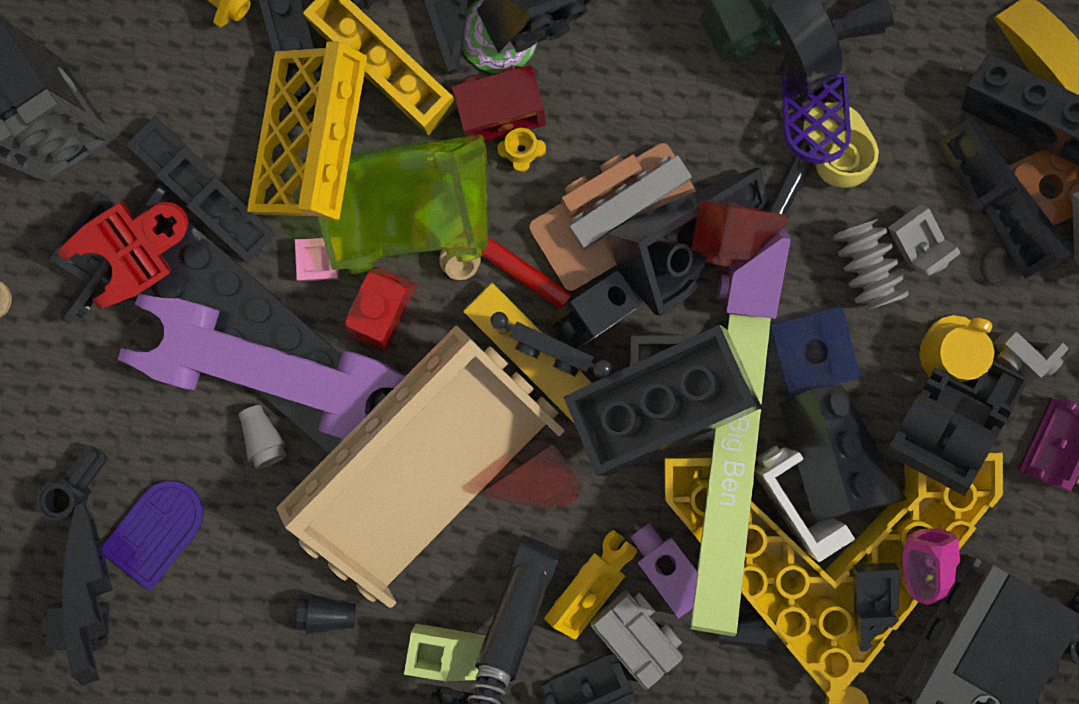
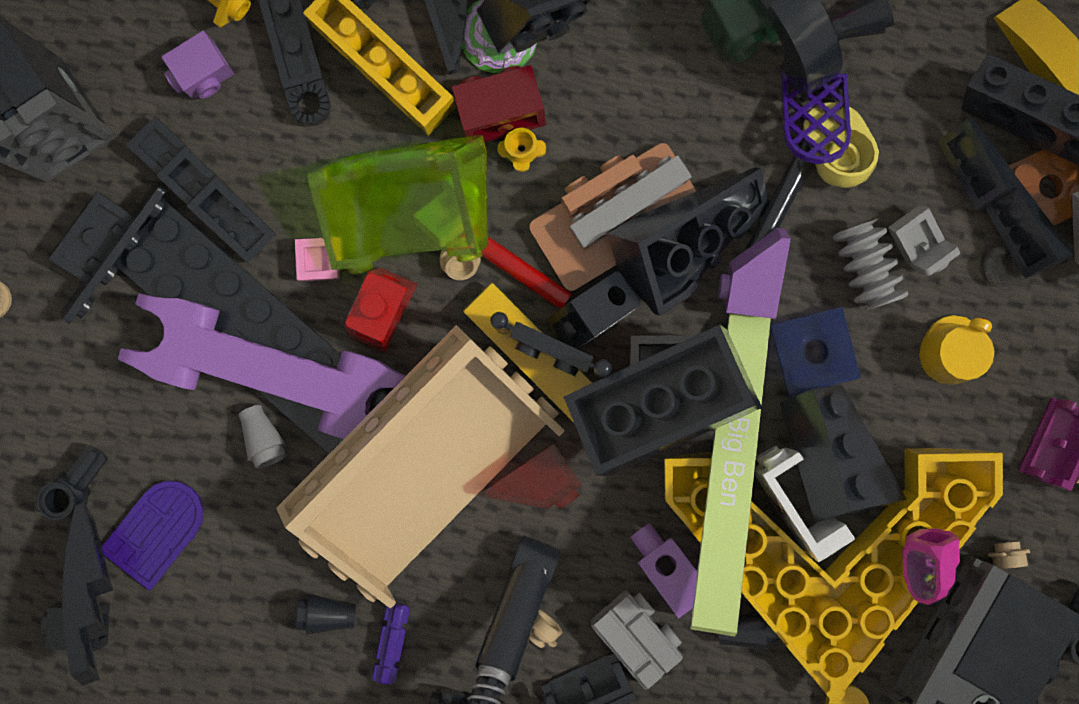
red piece [57,200,188,309] -> none
yellow fence [247,41,367,220] -> none
yellowish green slope [404,624,486,682] -> none
yellow plate [544,530,637,640] -> none
clear red slope [691,200,789,266] -> none
black slope [853,562,900,652] -> none
black plate [886,361,1029,496] -> none
light grey bracket [993,332,1069,378] -> none
none -> medium lavender brick [162,30,234,100]
none -> dark purple axle [372,602,410,684]
none -> tan plate [529,610,562,648]
none -> tan plate [988,541,1030,569]

